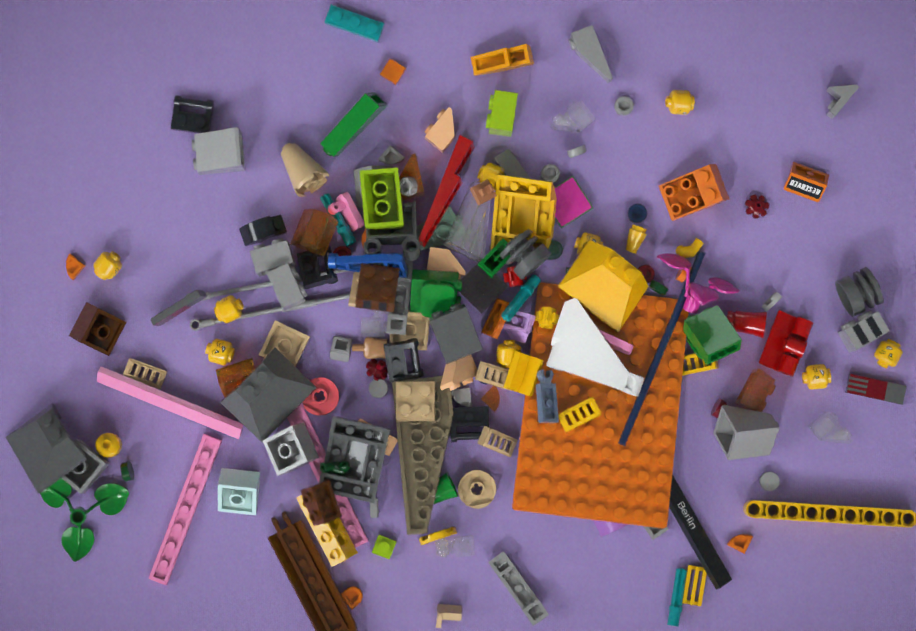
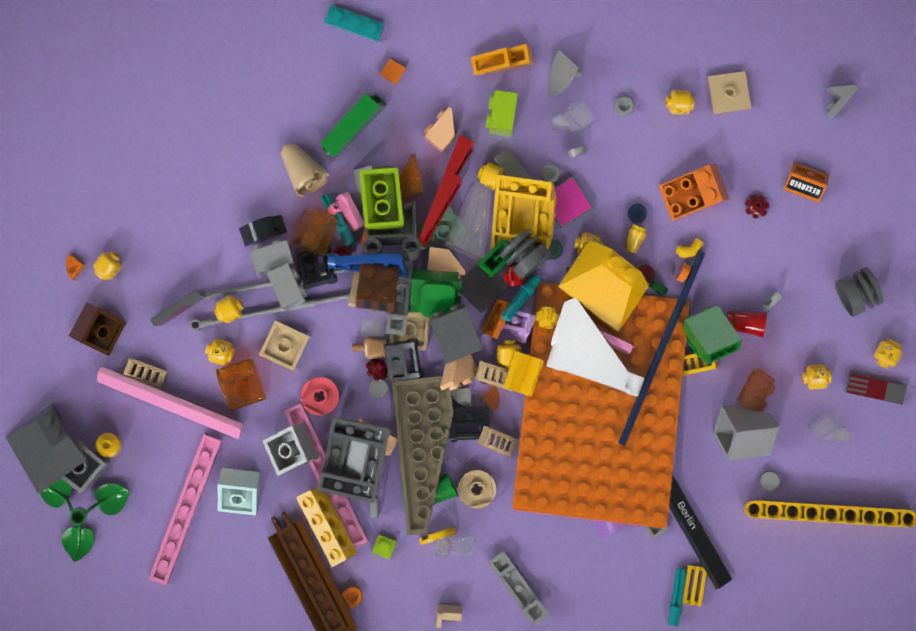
dark green tile [120,461,134,482] -> none
black plate [170,95,214,133] -> none
light grey slope [192,127,245,175] -> none
dark grey slope [221,347,317,443] -> none
reddish brown bracket [301,480,342,526] -> none
dark green arm [320,461,350,474] -> none
light grey slope [330,336,352,362] -> none
light grey tile [378,145,405,165] -> none
tan plate [396,381,435,421] -> none
light grey tile [400,176,418,196] -> none
nougat tile [470,179,496,206] -> none
sand blue plate [536,370,559,423] -> none
yellow slope [558,397,601,432] -> none
light grey slope [568,25,613,83] -> none
dark pink plant [657,253,740,314] -> none
dark red tile [711,398,727,418] -> none
orange tile [727,534,753,554] -> none
red panel [759,310,813,377] -> none
light grey brick [837,310,890,352] -> none
none -> light grey shield [548,49,582,97]
none -> tan plate [707,71,751,115]

